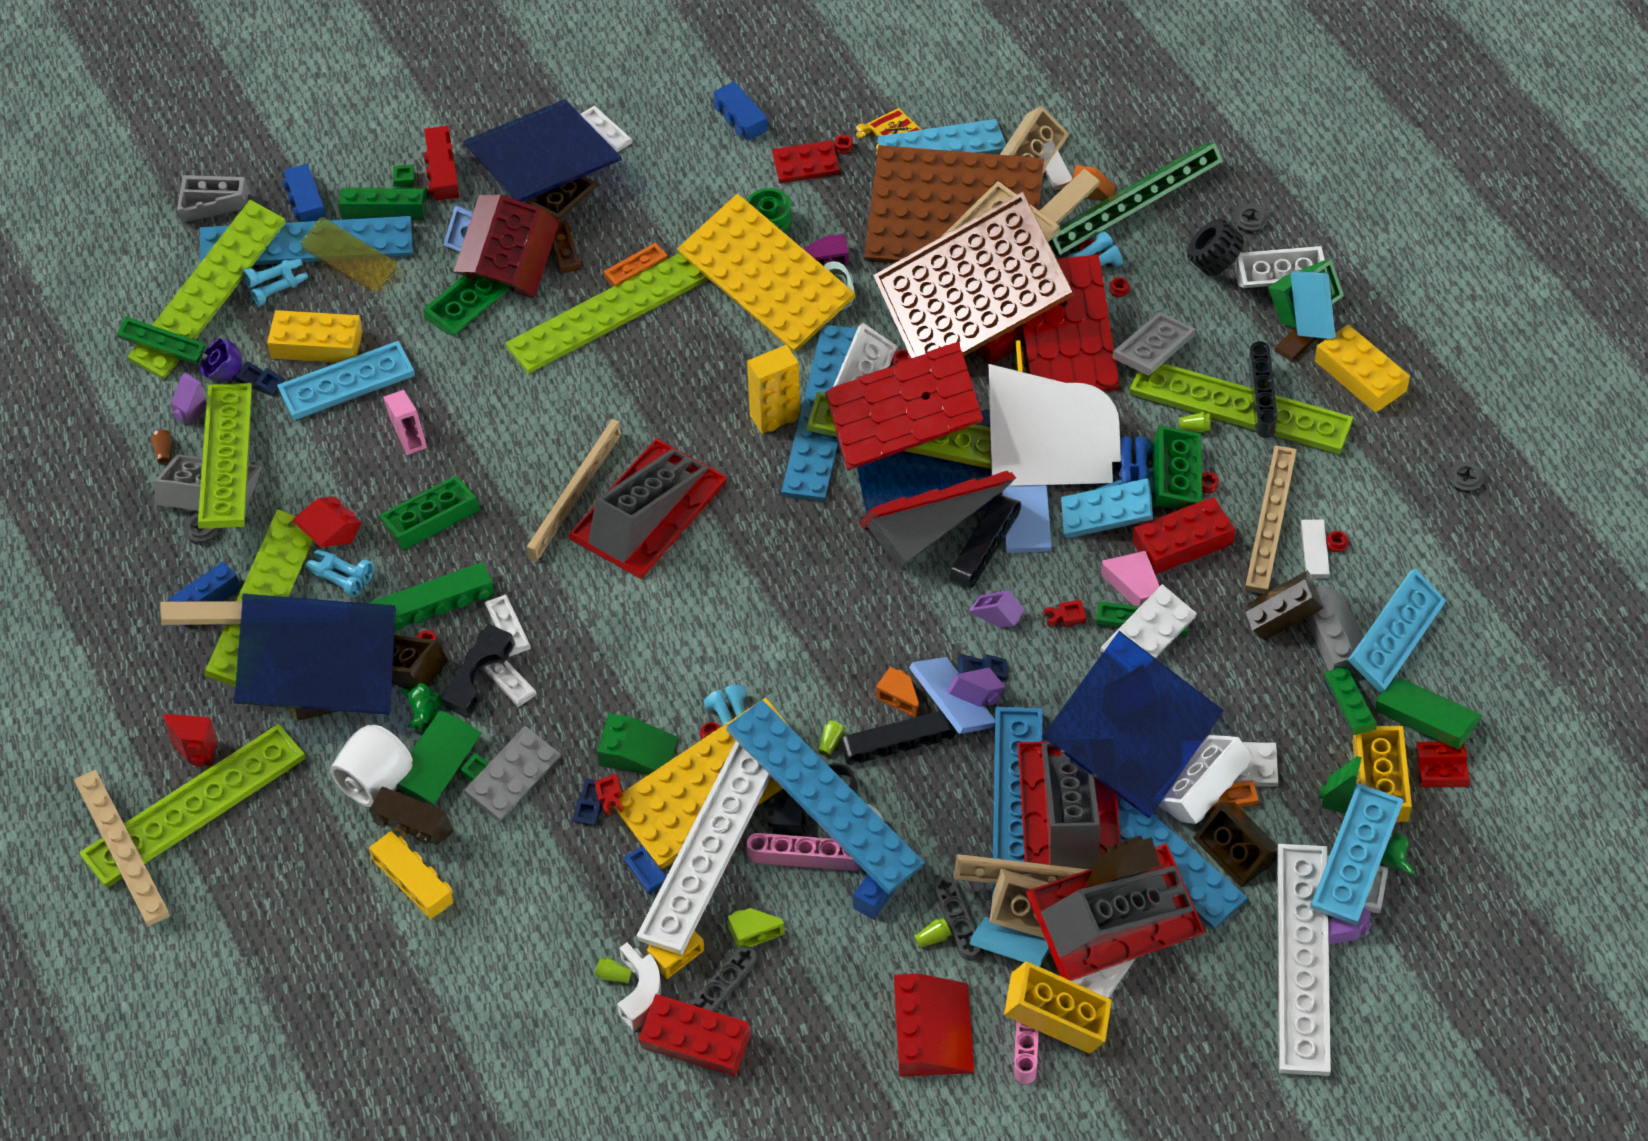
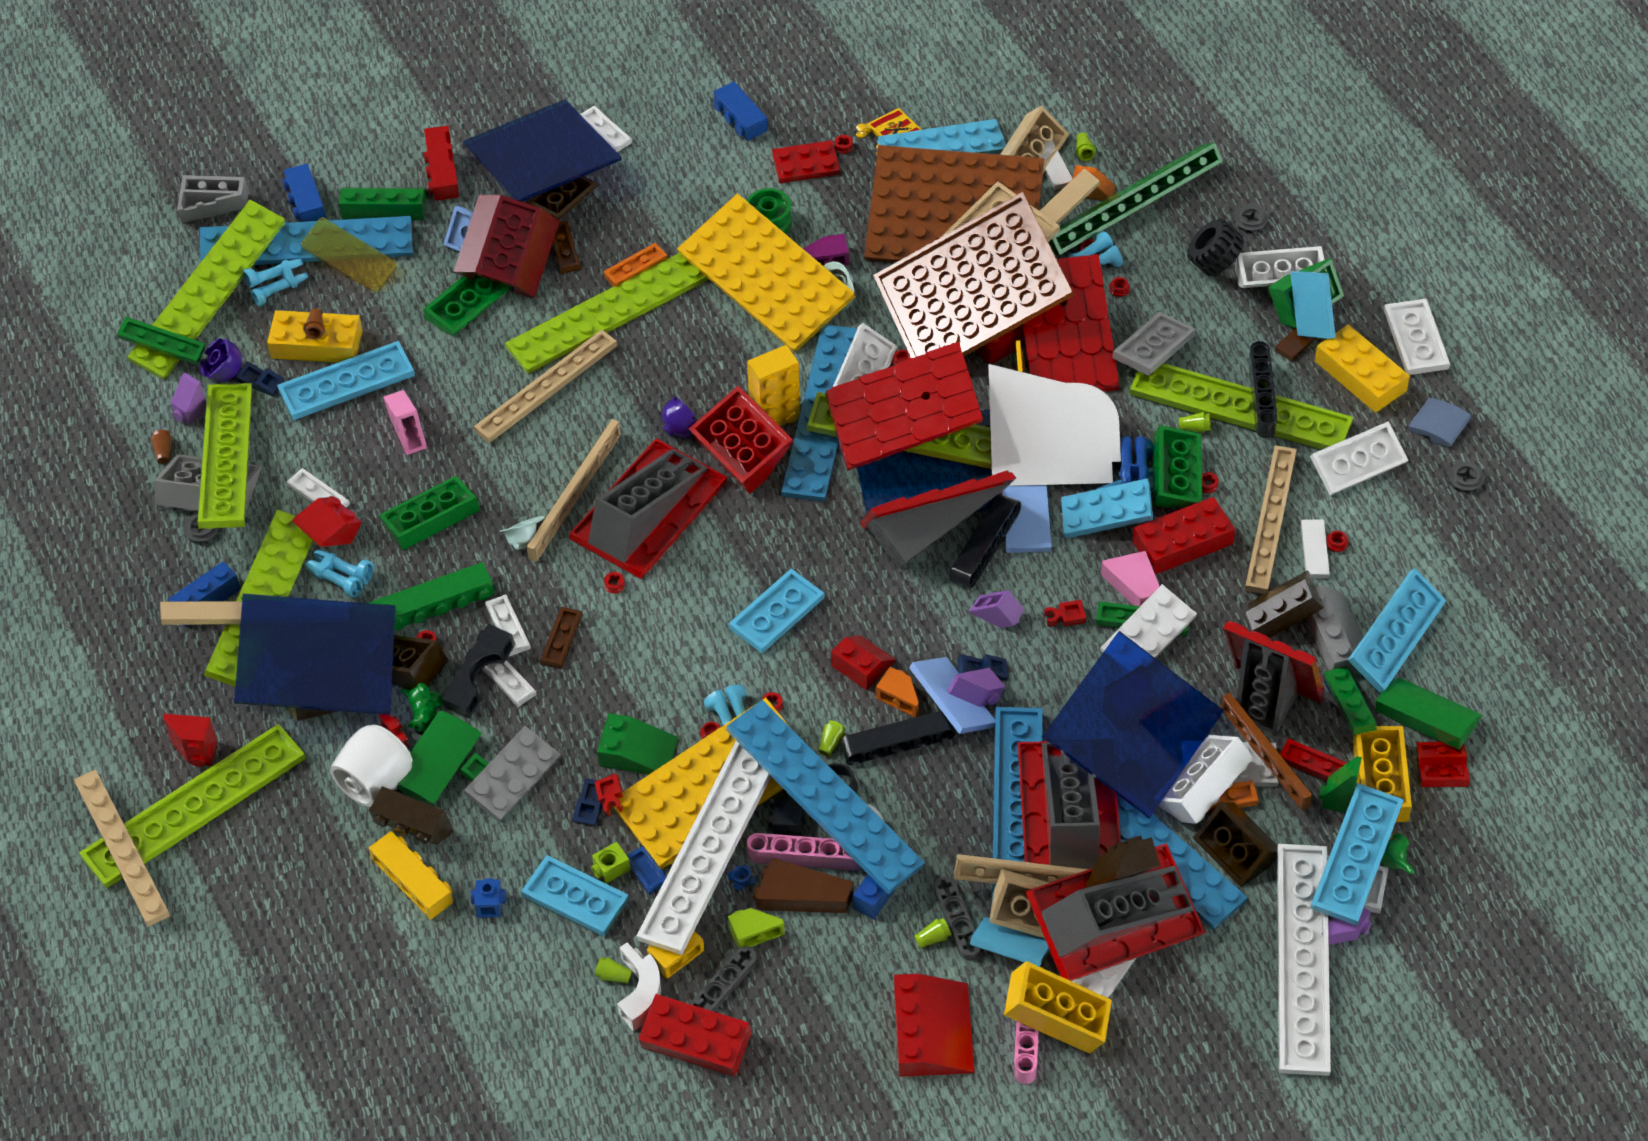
green plate [393,164,415,187] -> none
none -> white tile [287,468,350,508]
none -> dark orange cone [303,308,325,339]
none -> red plate [379,710,410,749]
none -> blue brick [471,878,506,918]
none -> tan plate [474,330,617,443]
none -> light aqua piece [500,516,545,550]
none -> medium azure plate [521,855,629,937]
none -> reddish brown tile [540,607,583,669]
none -> lime brick [591,842,630,884]
none -> red bush [604,572,625,594]
none -> dark purple cylinder [662,396,697,439]
none -> red slope [689,386,793,495]
none -> blue plate [728,865,756,891]
none -> medium azure plate [729,569,825,654]
none -> reddish brown slope [753,858,854,913]
none -> red bush [762,692,783,713]
none -> red slope [831,635,896,690]
none -> lime cone [1076,132,1096,161]
none -> dark orange tile [1221,692,1312,811]
none -> dark grey piece [1223,621,1324,735]
none -> red plate [1280,738,1347,781]
none -> white plate [1310,421,1409,496]
none -> white plate [1384,299,1450,375]
none -> sand blue slope [1408,397,1471,446]

